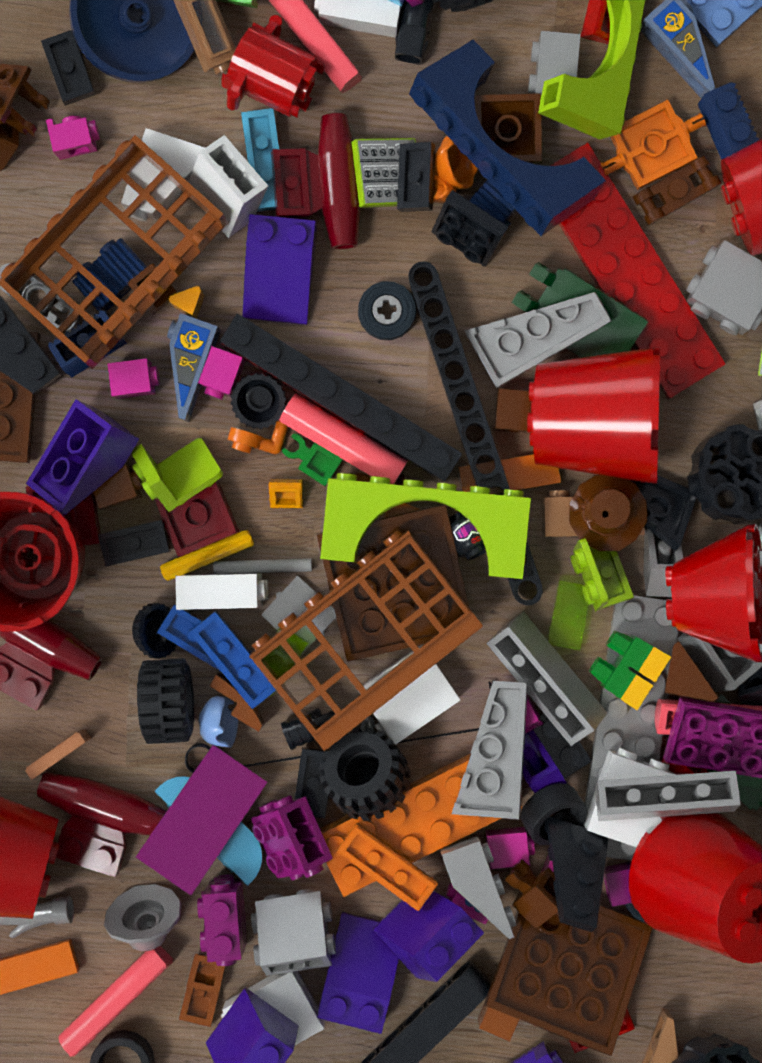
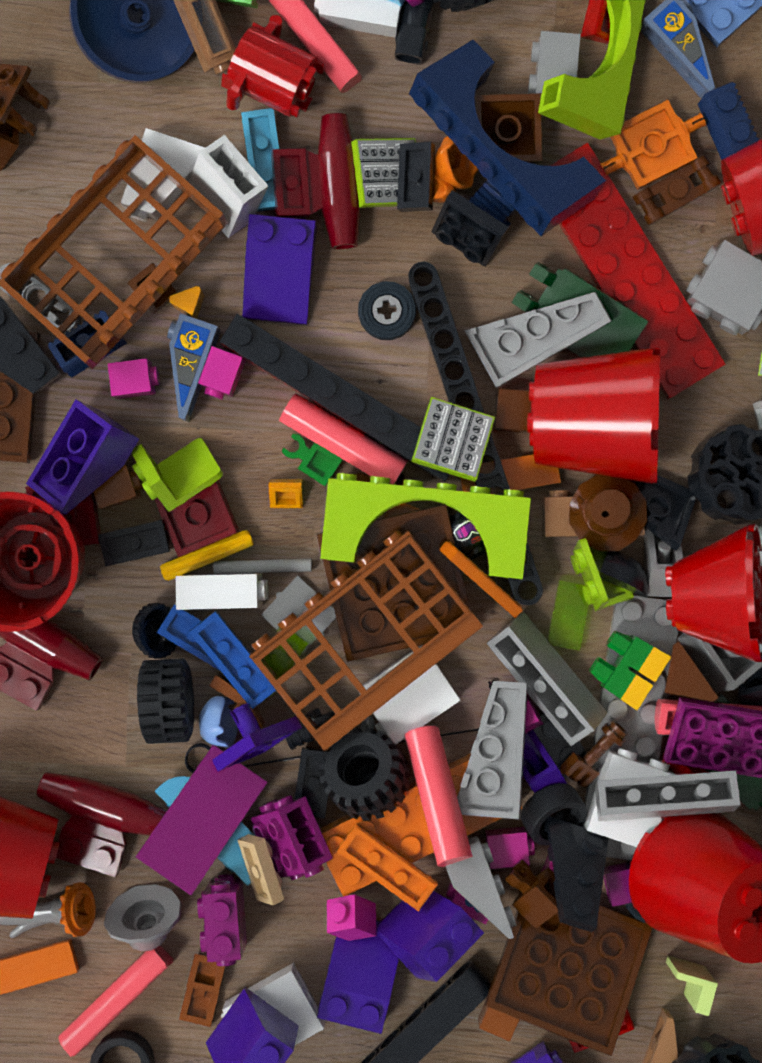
nougat tile [25,729,92,780] -> none
black plate [41,30,96,106] -> none
dark pink brick [46,116,100,160] -> none
dark blue brick [72,238,147,312] -> none
orange plate [227,420,288,454] -> none
black hat [231,372,286,429] -> none
light grey brick [251,889,336,976] -> none
none -> orange gear [58,882,96,937]
none -> dark purple tile [212,703,302,772]
none -> tan plate [237,834,284,906]
none -> dark pink brick [327,894,377,941]
none -> coral brick [404,726,473,867]
none -> light grey tile [411,397,495,482]
none -> orange tile [439,541,523,618]
none -> reddish brown hinge [560,720,628,787]
none -> black brick [599,551,649,598]
none -> yellowish green panel [666,956,718,1016]

